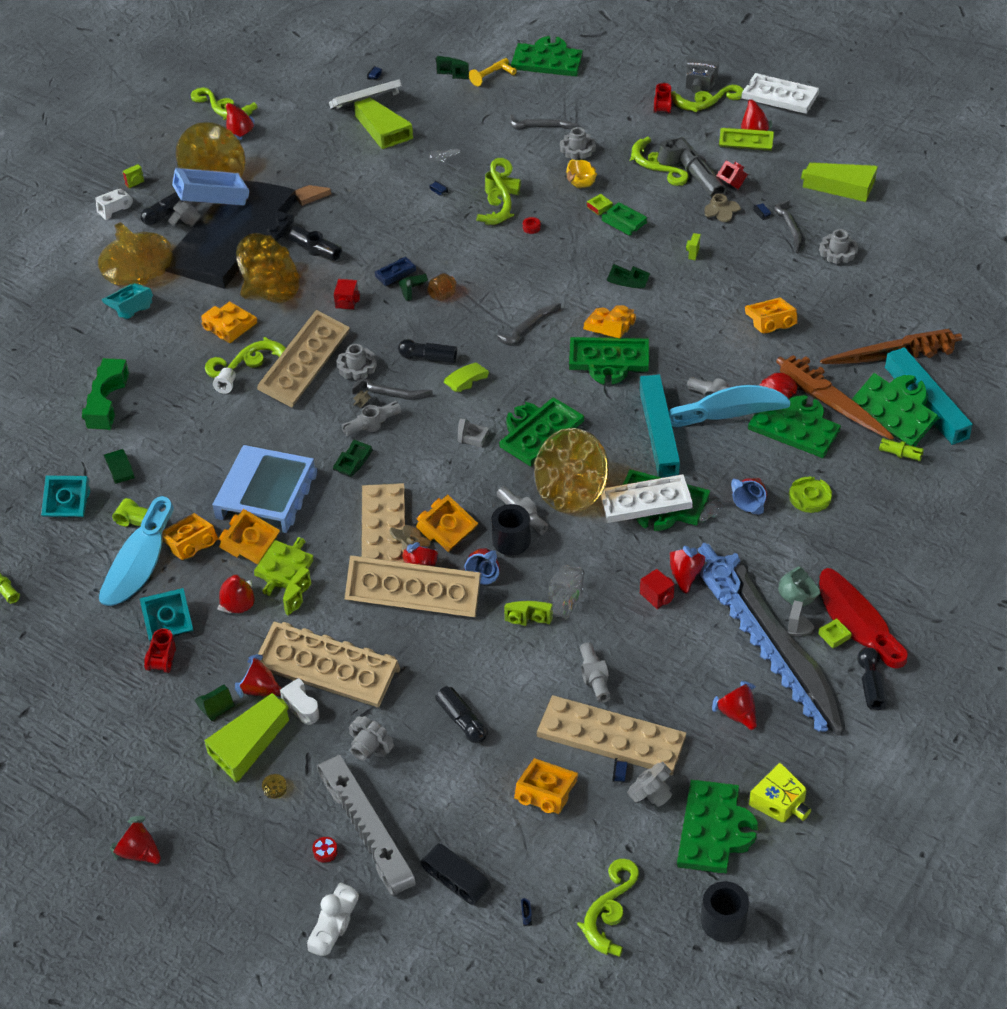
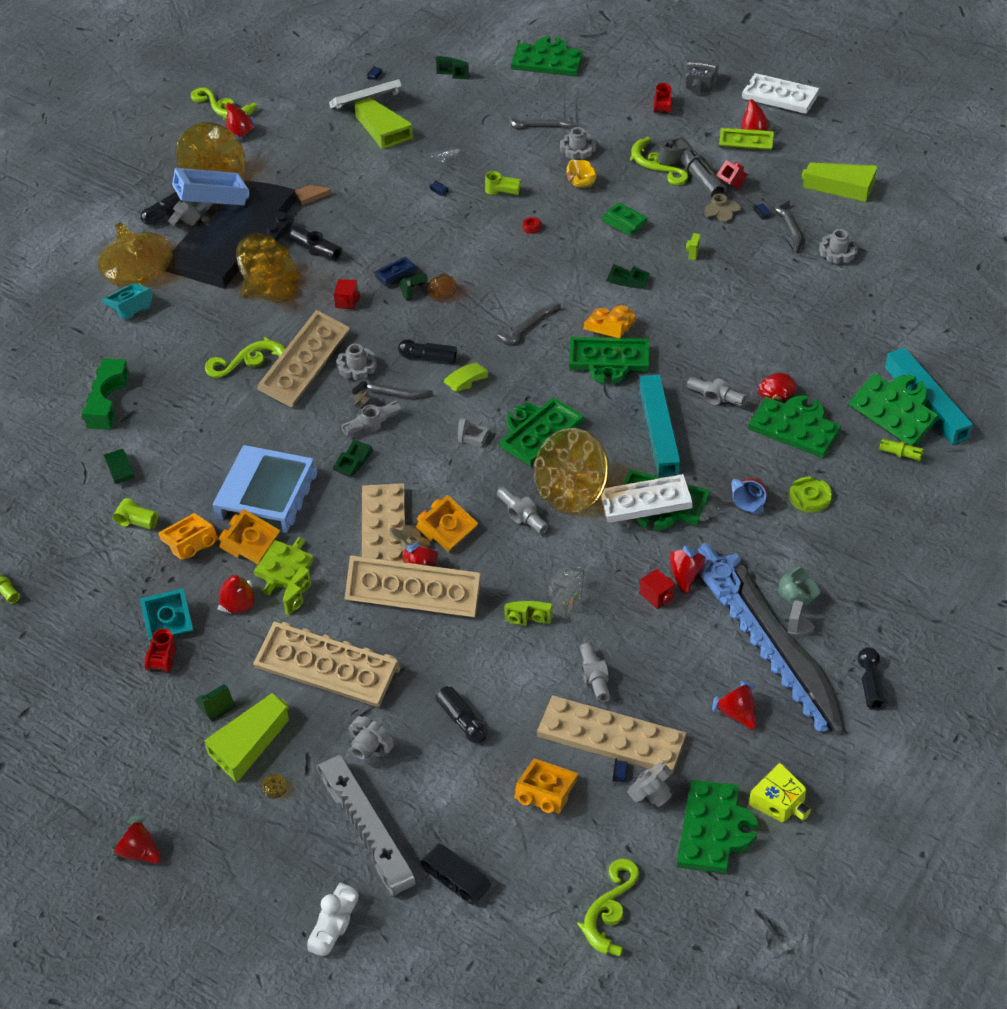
teal slope [41,475,91,517] -> none
white leg [95,189,133,220] -> none
medium azure plant [99,496,174,606] -> none
lime plate [123,164,144,188] -> none
light orange plate [201,301,257,343] -> none
white bush [213,368,236,394] -> none
red hat [235,654,282,698] -> none
white leg [280,678,319,725] -> none
red tile [312,837,338,863] -> none
medium blue hat [464,548,500,585] -> none
yellow piece [469,58,517,86] -> none
lime plant [476,158,514,225] -> none
black piece [491,504,531,556] -> none
dark blue piece [521,898,532,926] -> none
lime plate [587,194,613,216] -> none
medium azure plant [668,385,791,427] -> none
lime plant [671,85,744,112] -> none
black piece [701,881,750,942] -> none
light orange plate [745,297,798,333] -> none
dark orange piece [776,355,894,439] -> none
lime plate [818,619,852,649] -> none
red plant [819,568,908,668] -> none
dark orange piece [820,329,962,364] -> none

